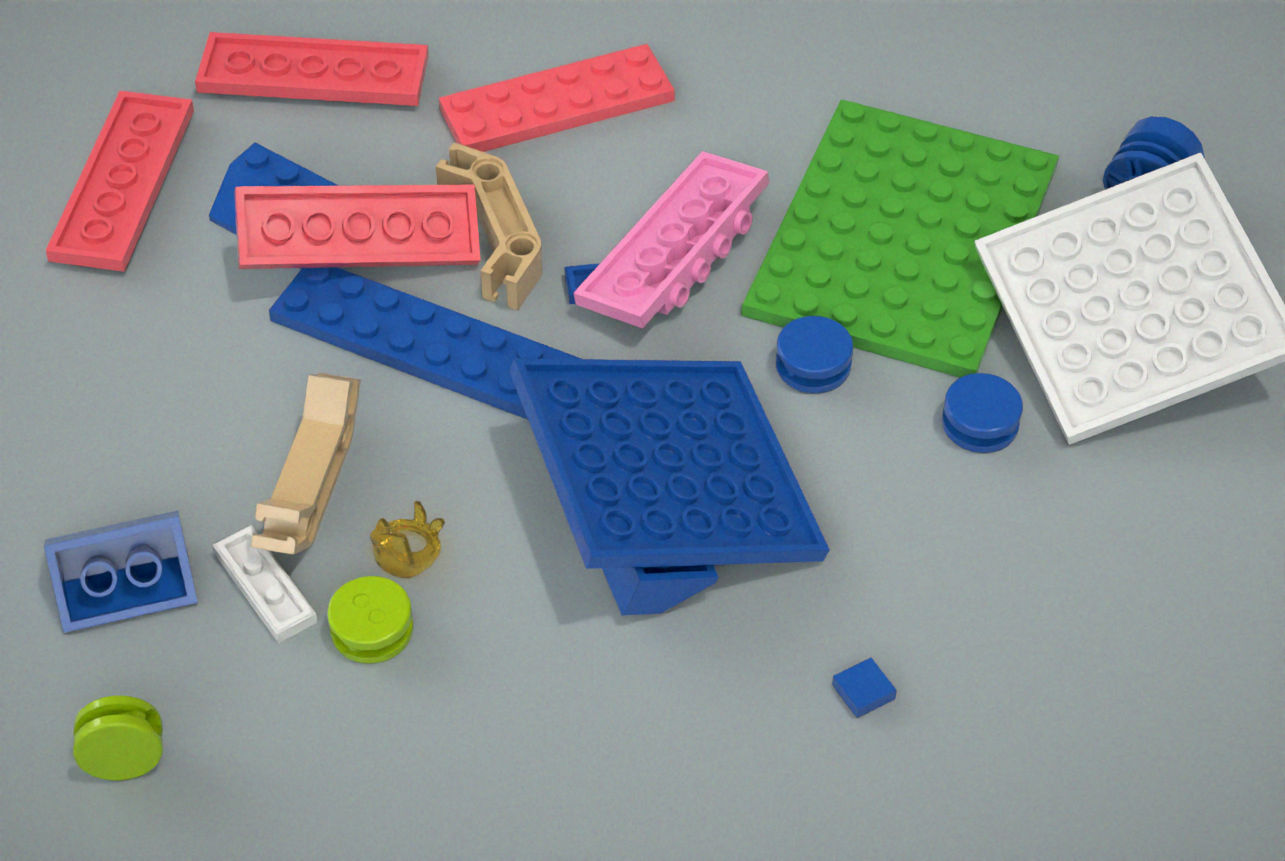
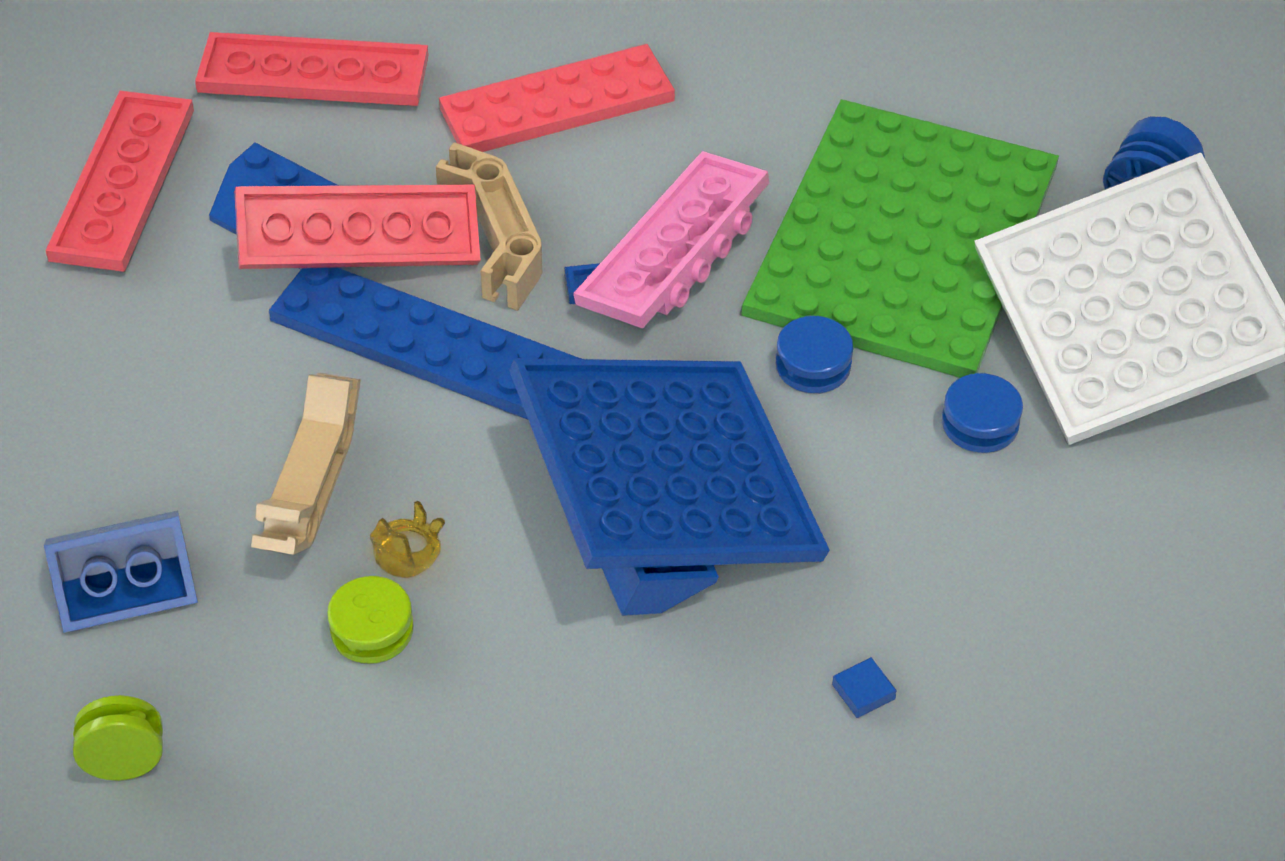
white tile [212,525,318,644] -> none

